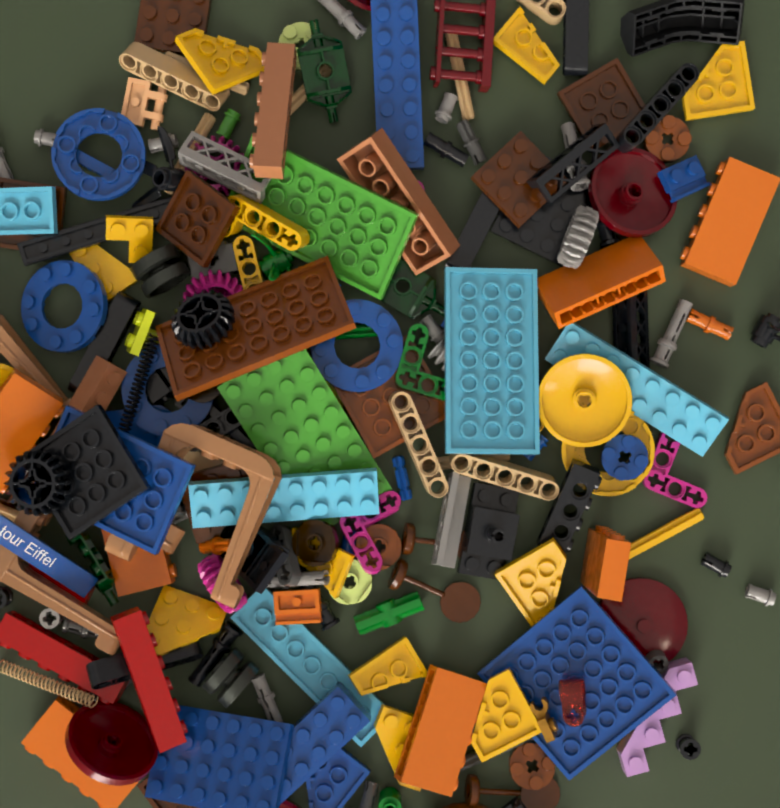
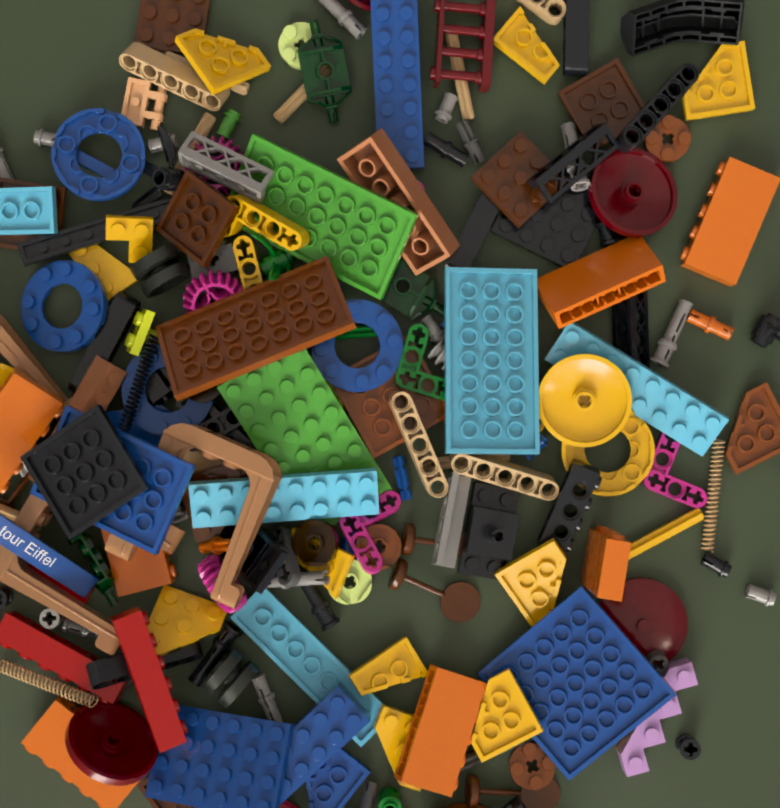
black gear [3,449,71,516] -> none
black gear [171,289,235,350] -> none
nougat brick [249,42,297,179] -> none
orange plate [273,588,323,625] -> none
green piece [353,591,425,635] -> none
pearl gold plate [530,696,559,743] -> none
light grey gear [557,205,599,269] -> none
clear red piece [559,679,586,727] -> none
blue plate [601,434,648,481] -> none
blue plate [657,155,711,203] -> none
none -> tan piece [701,439,726,553]

